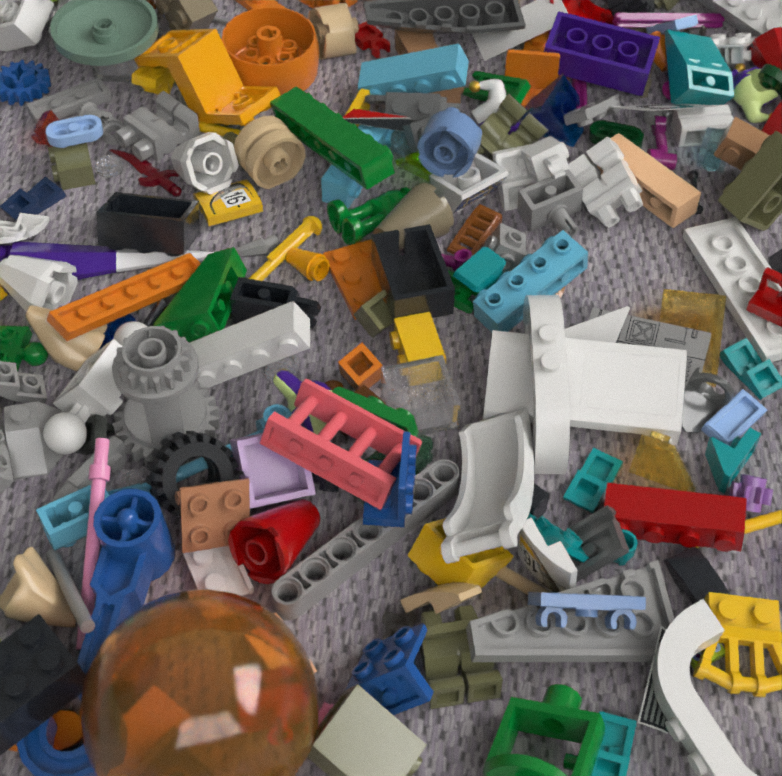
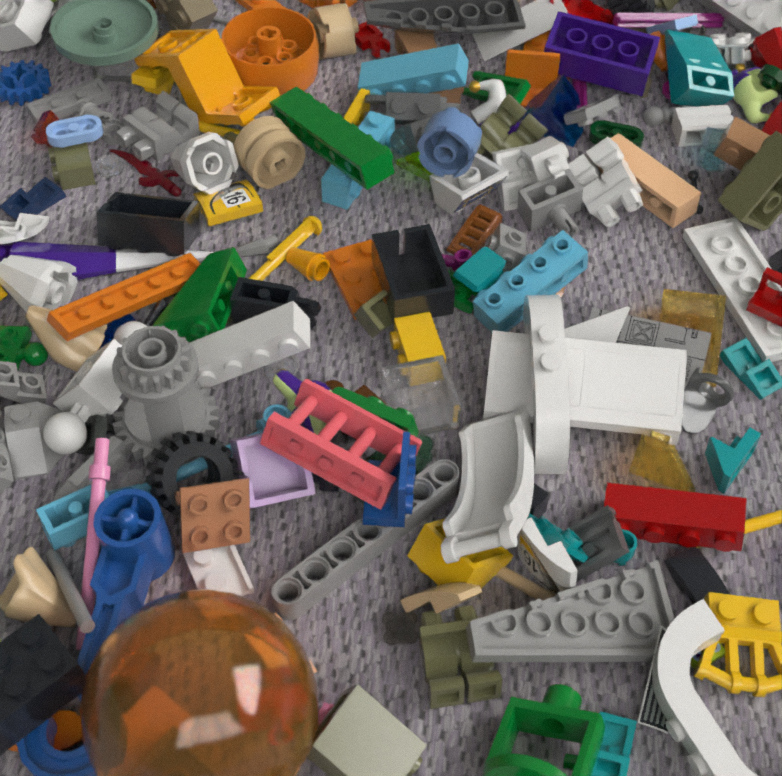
red cone [228,499,320,584] -> none
green piece [327,187,411,245] -> none
orange brick [338,342,384,390] -> none
sticker [343,109,411,132] -> none
blue bracket [345,623,434,715] -> none
dark tan cone [373,182,454,251] -> none
medium blue plate [528,592,646,630] -> none
teal slope [563,447,623,513] -> none
white sticker [611,103,721,111] -> none
magenta brick [647,115,677,170] -> none
light blue tile [701,389,767,446] -> none
medium lavender gear [729,474,773,513] -> none

